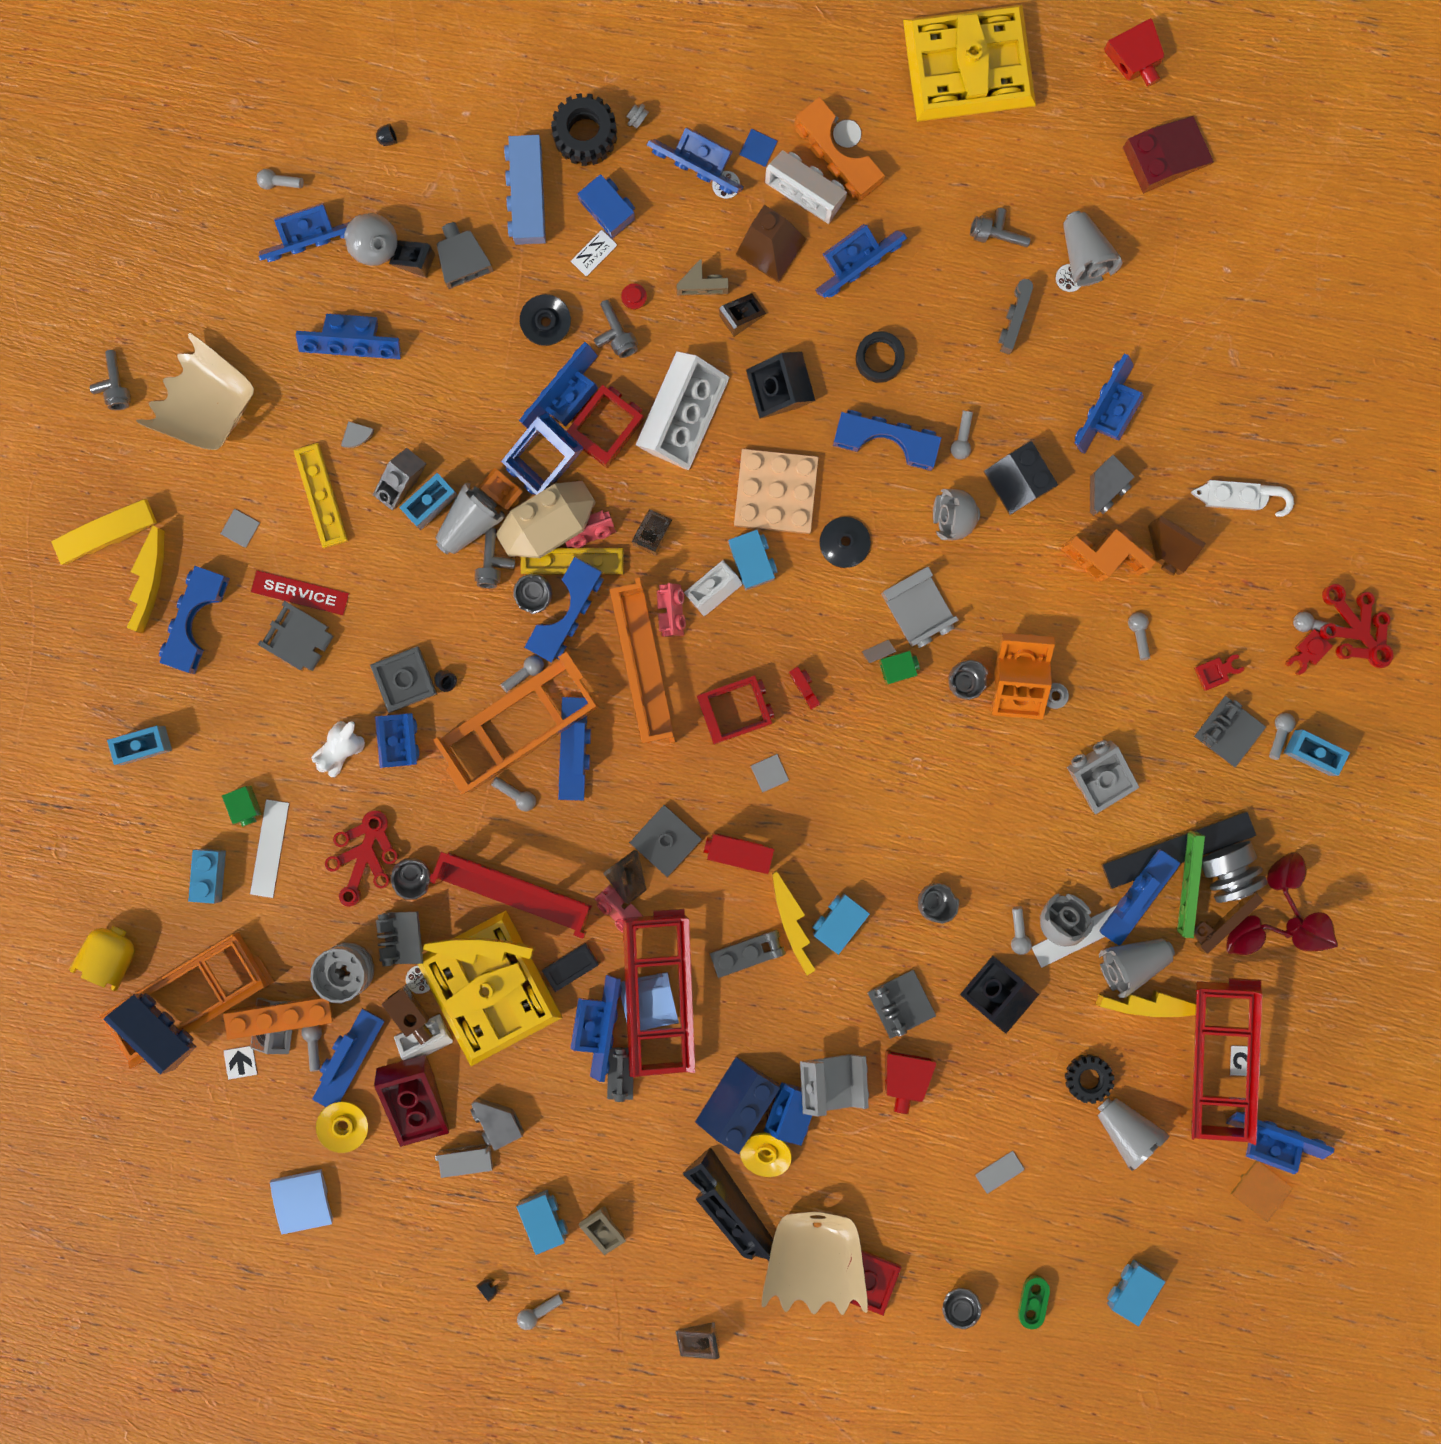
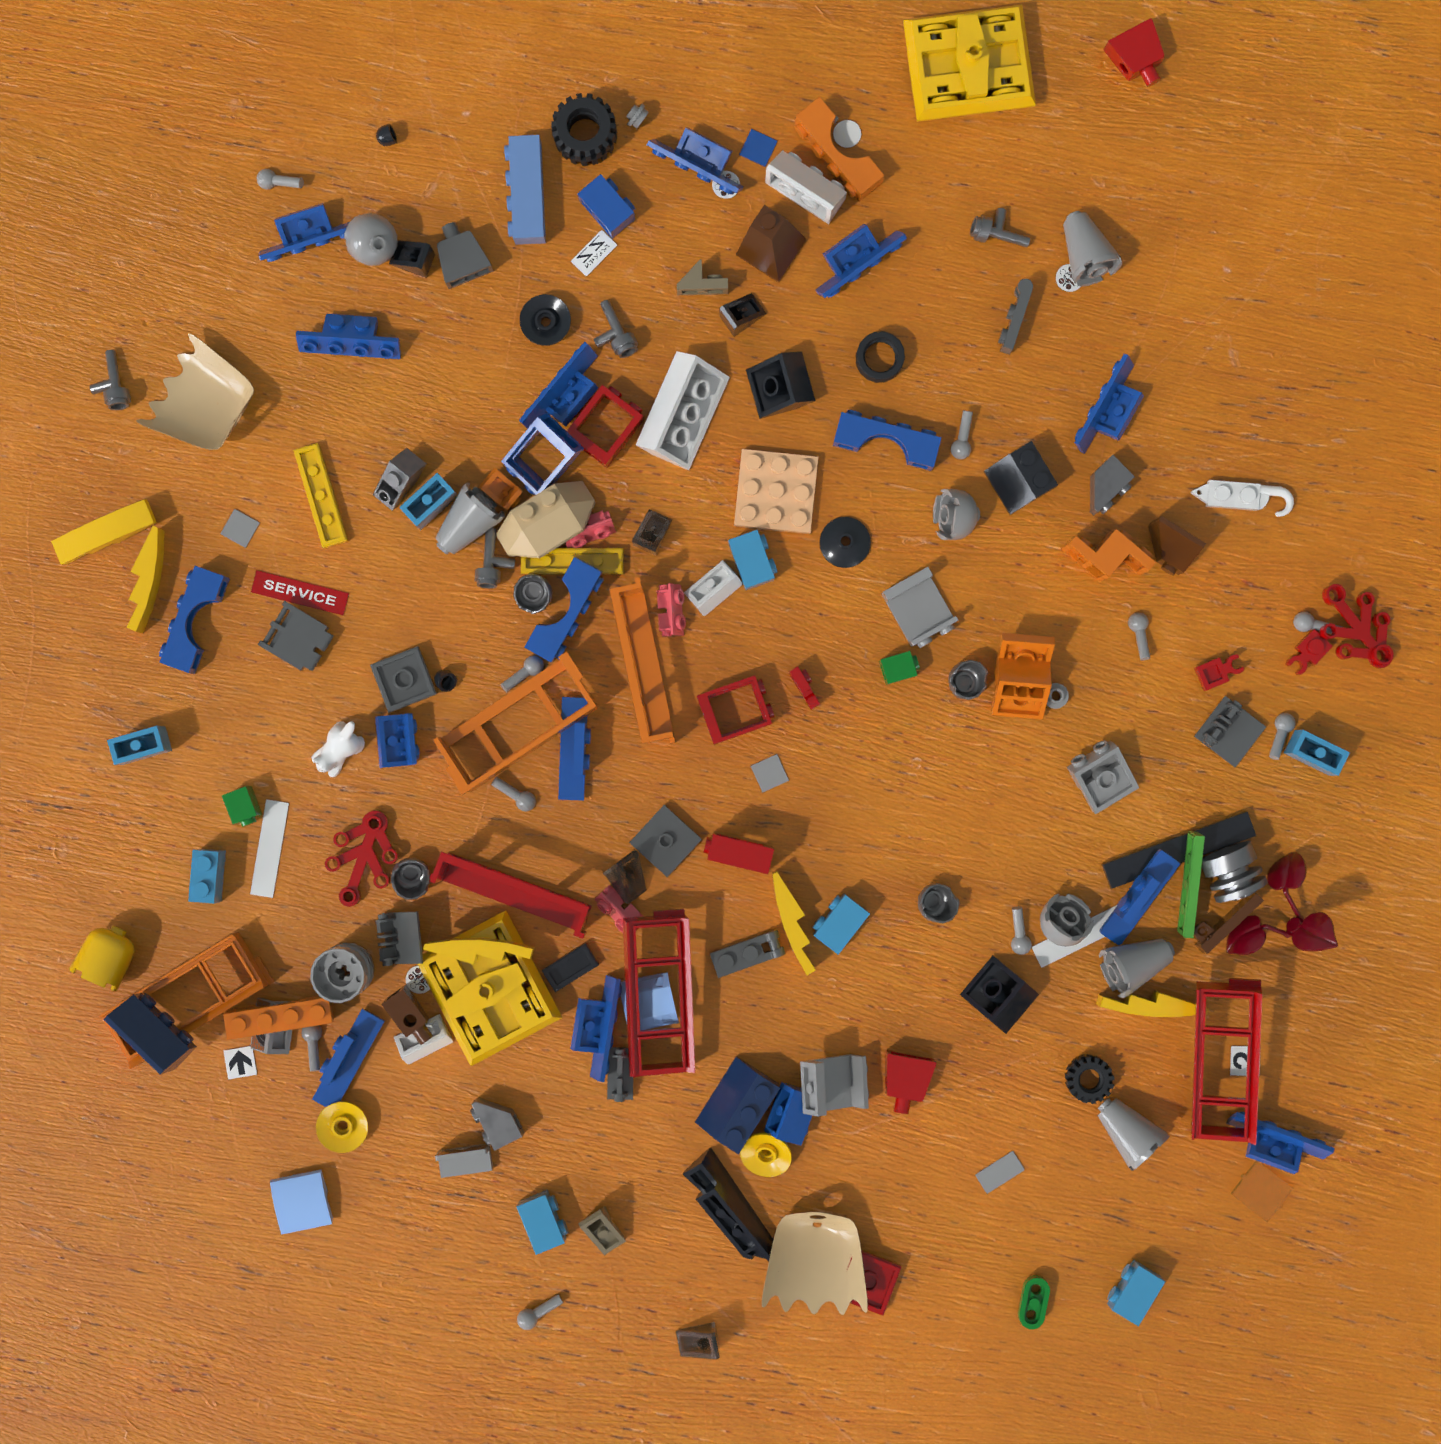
light grey tile [341,421,374,448] -> none
dark red slope [374,1054,449,1147] -> none
black hinge [476,1278,499,1302] -> none
red plate [621,283,647,310] -> none
light grey sticker [862,640,896,663] -> none
dark grey hinge [867,970,936,1039] -> none
flat silver hair [942,1288,982,1329] -> none
dark red slope [1123,116,1214,194] -> none

